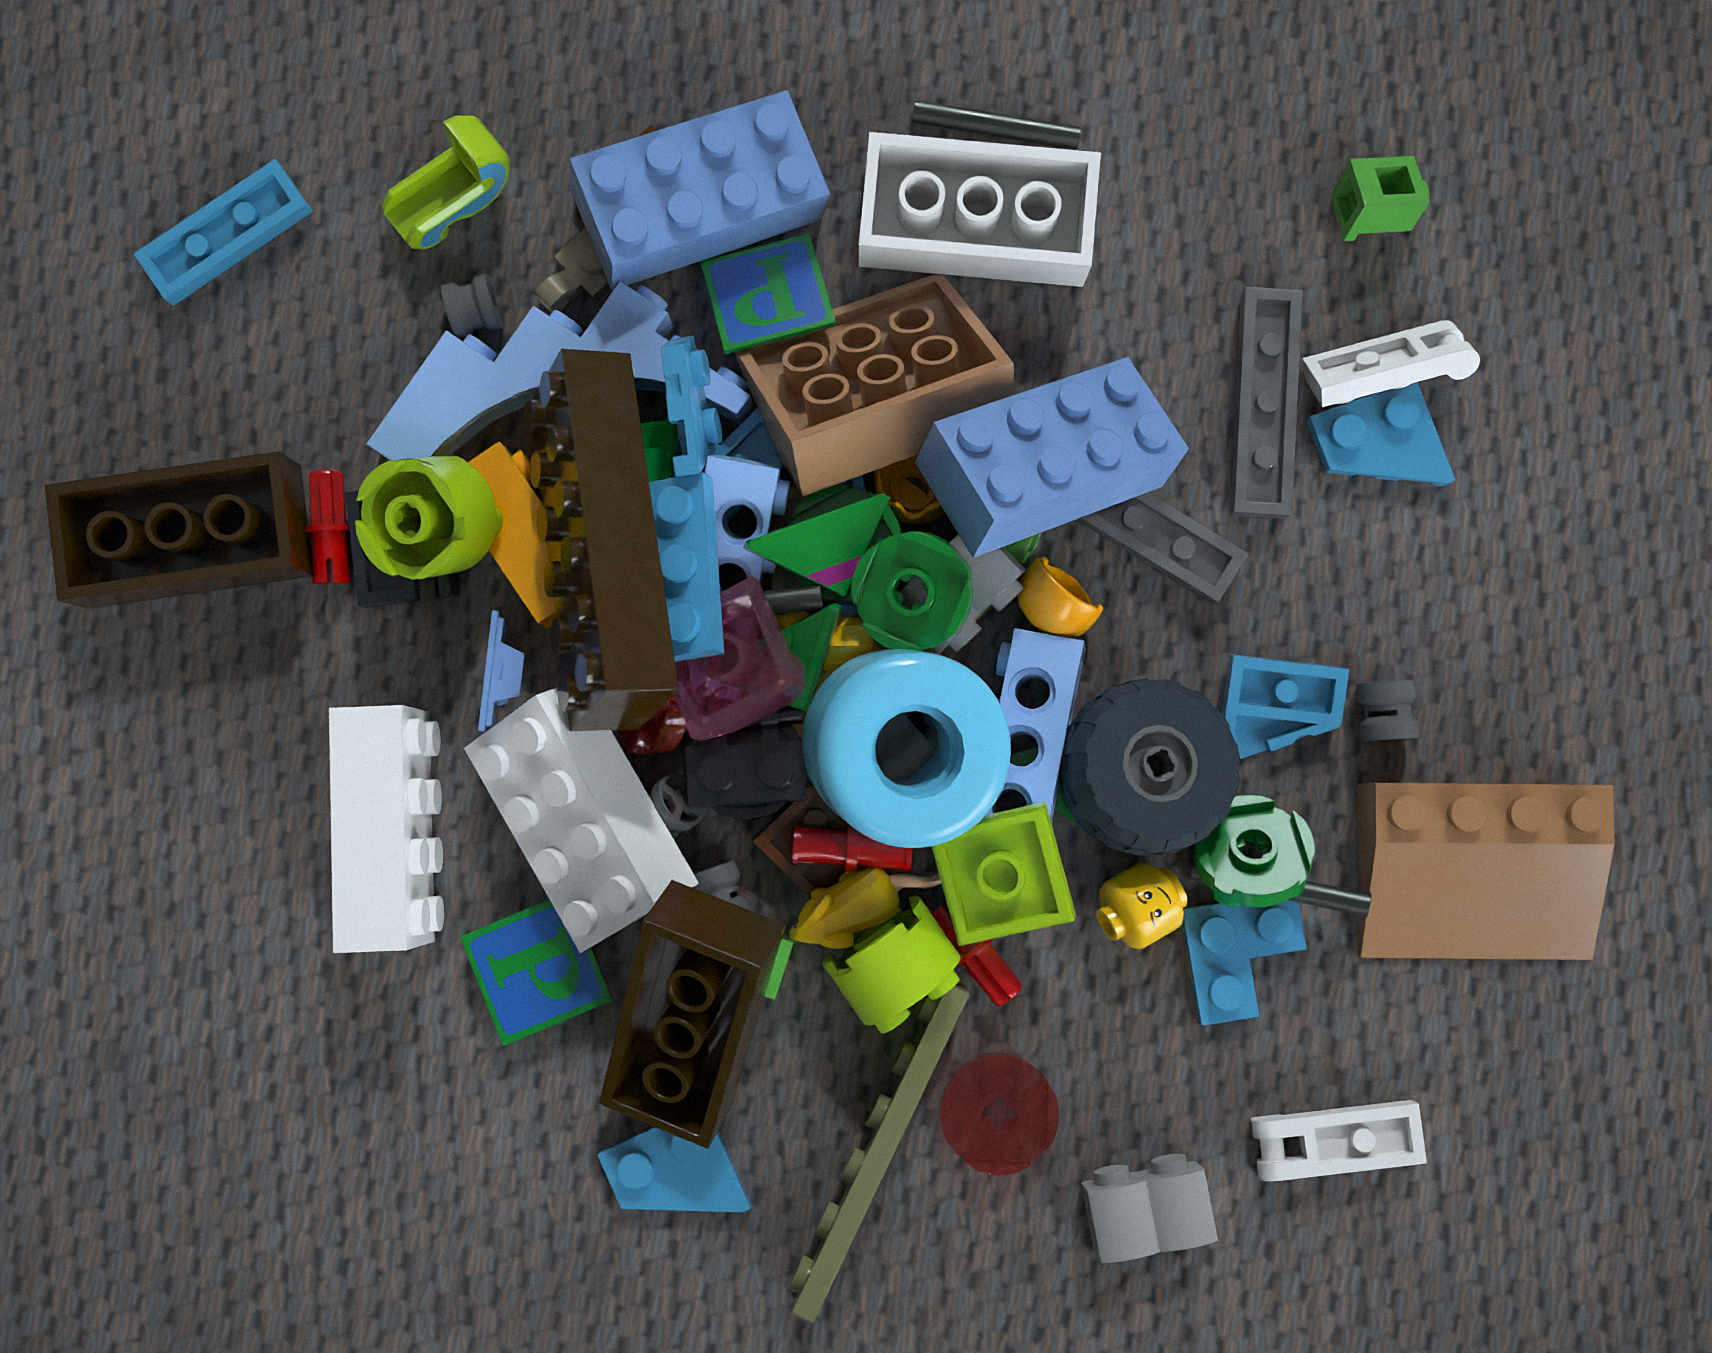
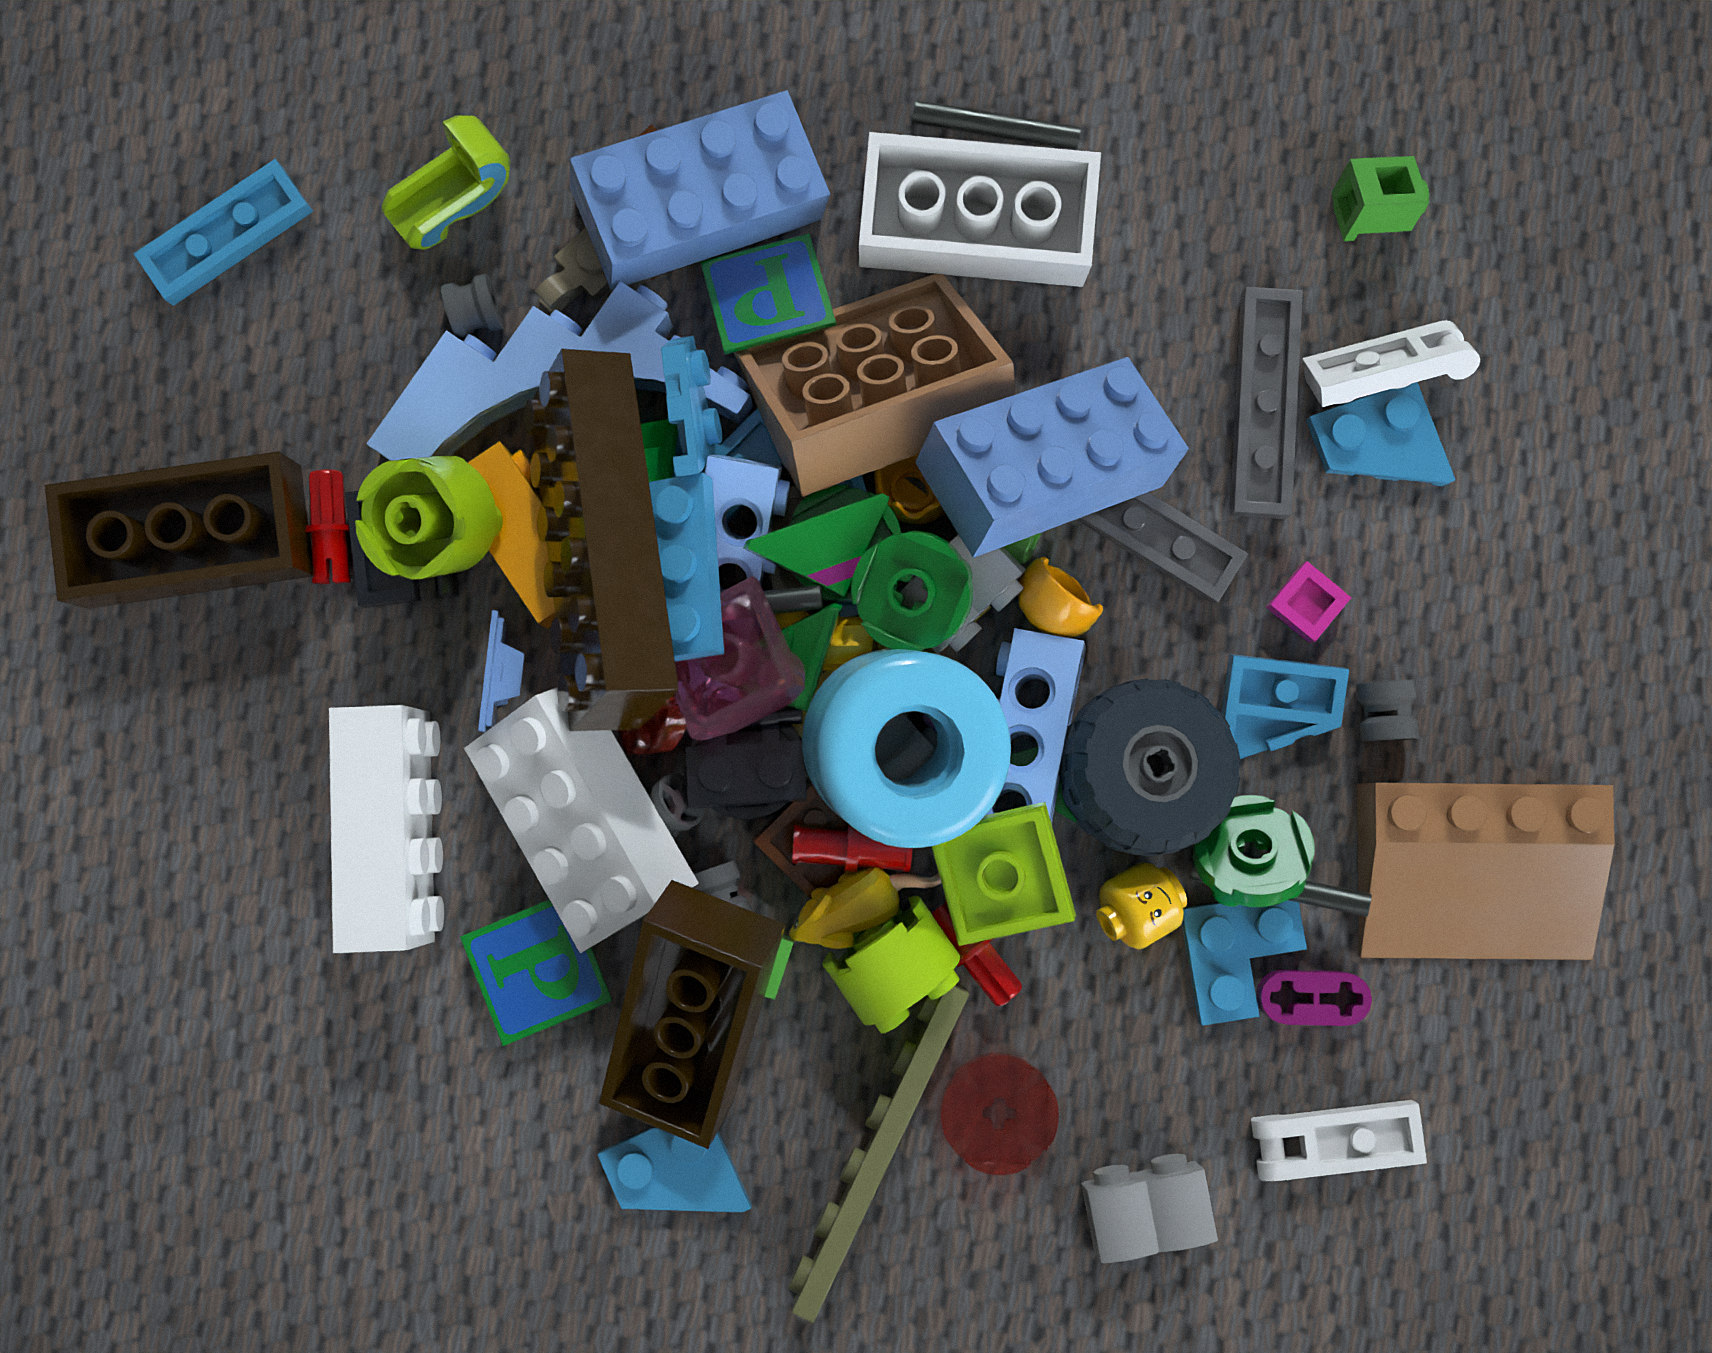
none -> magenta beam [1256,969,1372,1026]
none -> dark pink plate [1266,561,1352,644]

